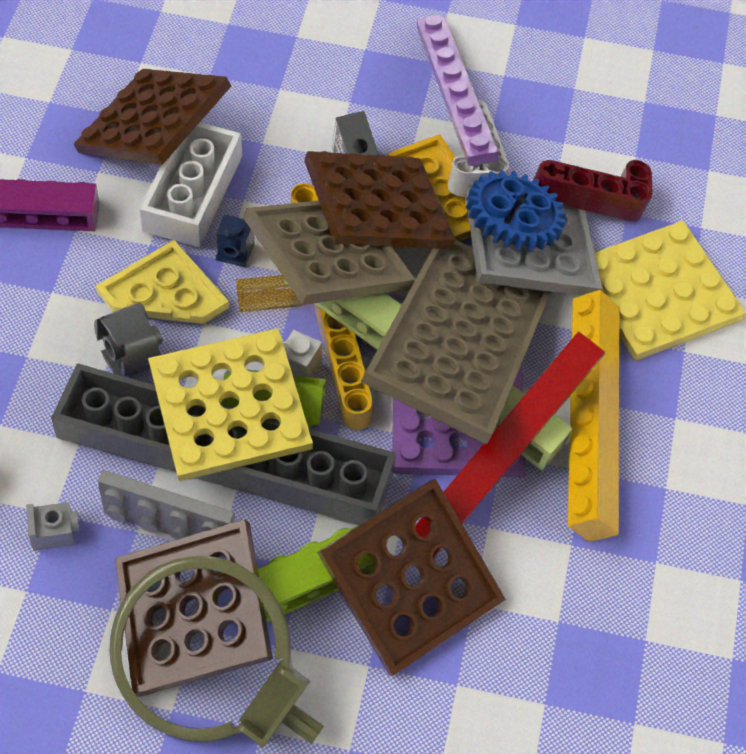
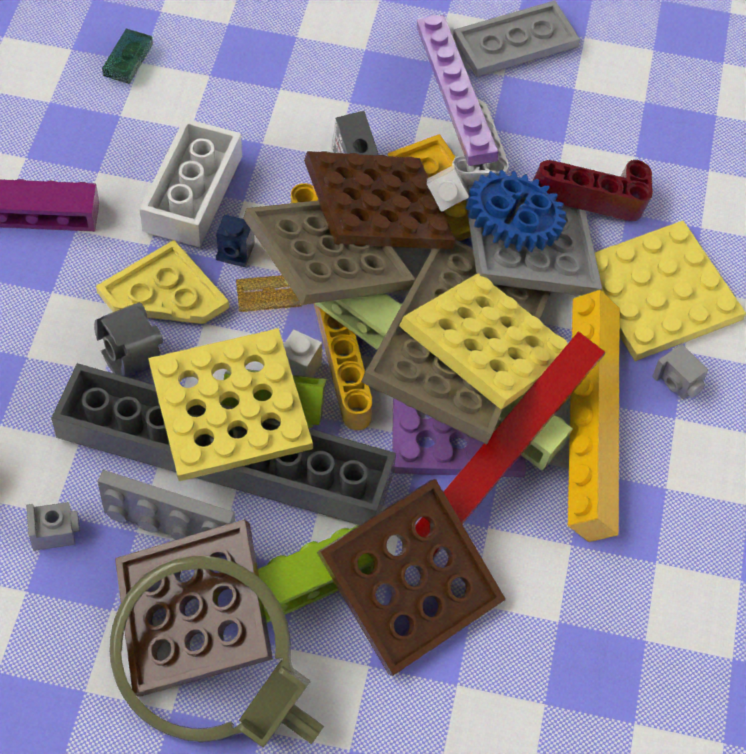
reddish brown piece [74,69,231,165] -> none
none -> clear green plate [102,28,153,84]
none -> light yellow piece [399,273,568,410]
none -> white brick [427,165,469,212]
none -> light grey plate [453,0,580,77]
none -> light grey brick [652,343,708,400]

